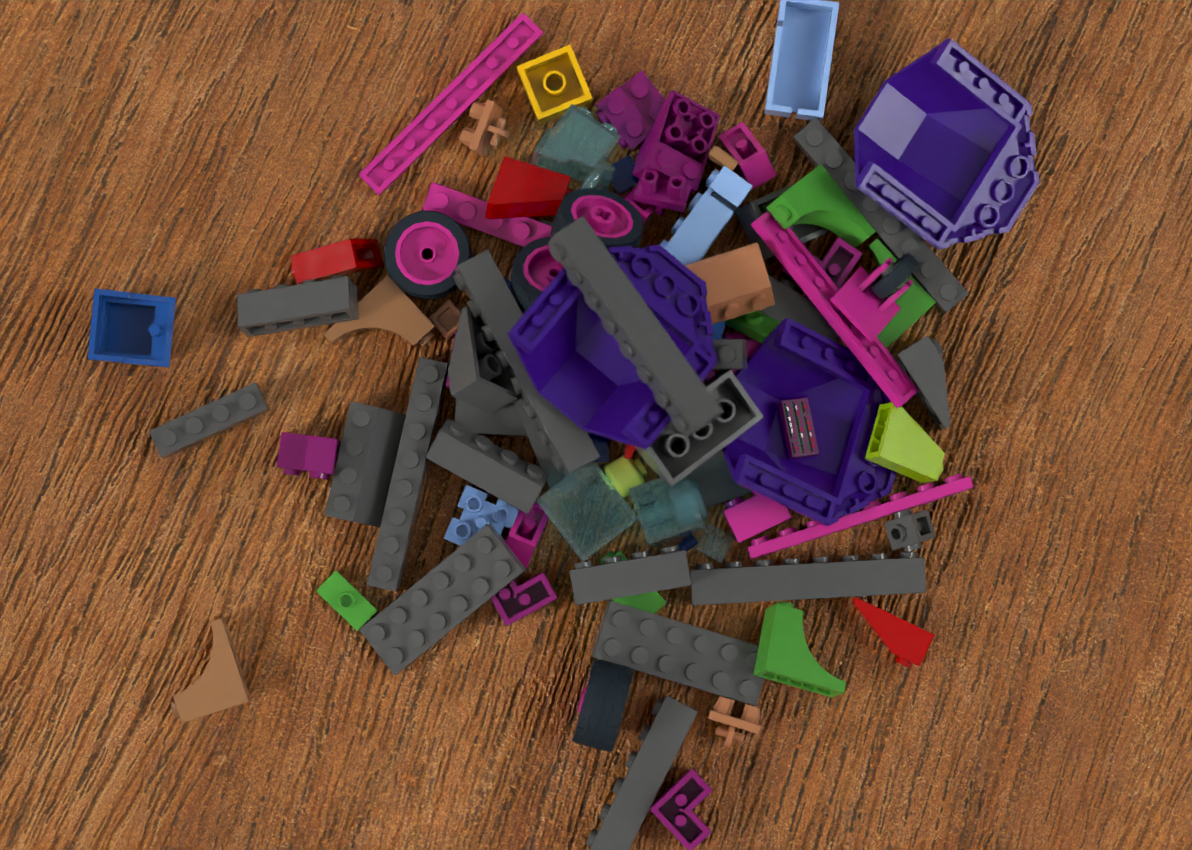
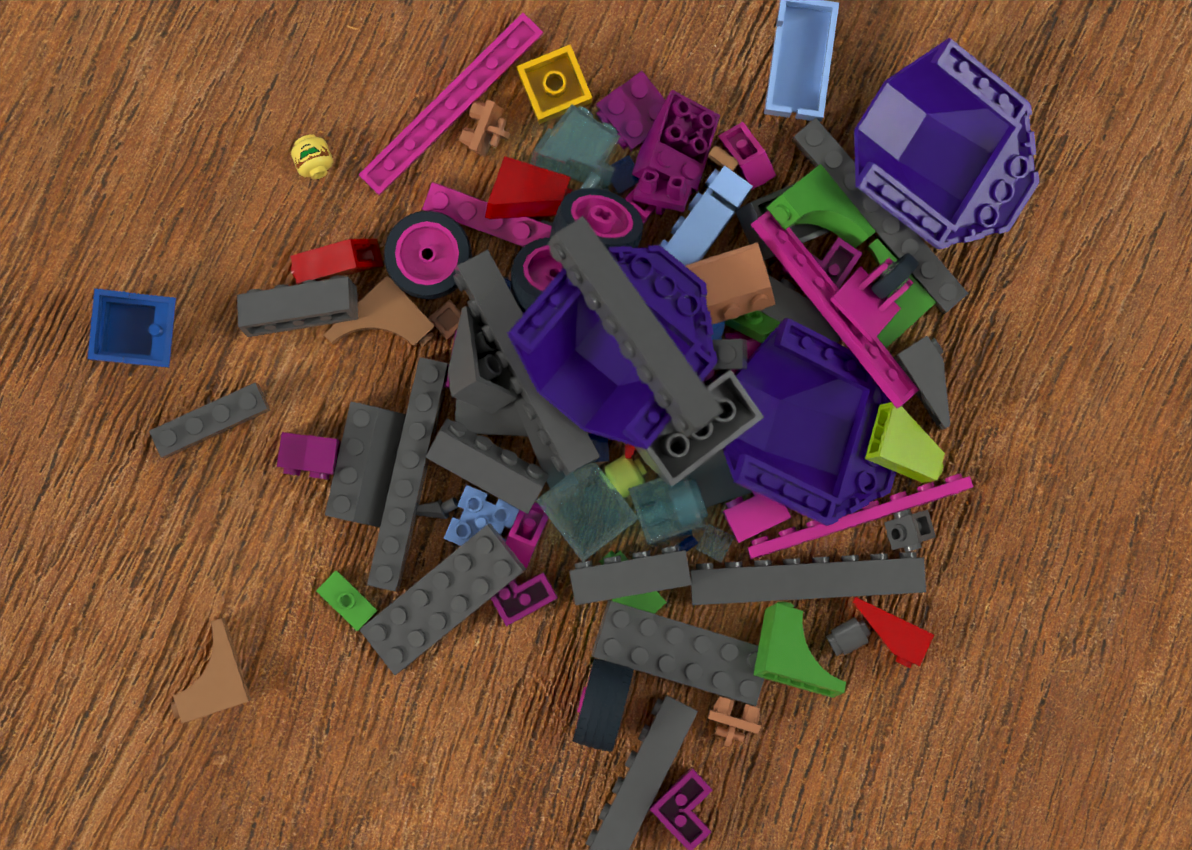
tile [778,398,819,459] -> none
none -> light yellow head [291,134,333,180]
none -> dark grey bar [417,497,458,519]
none -> dark grey brick [826,617,871,656]

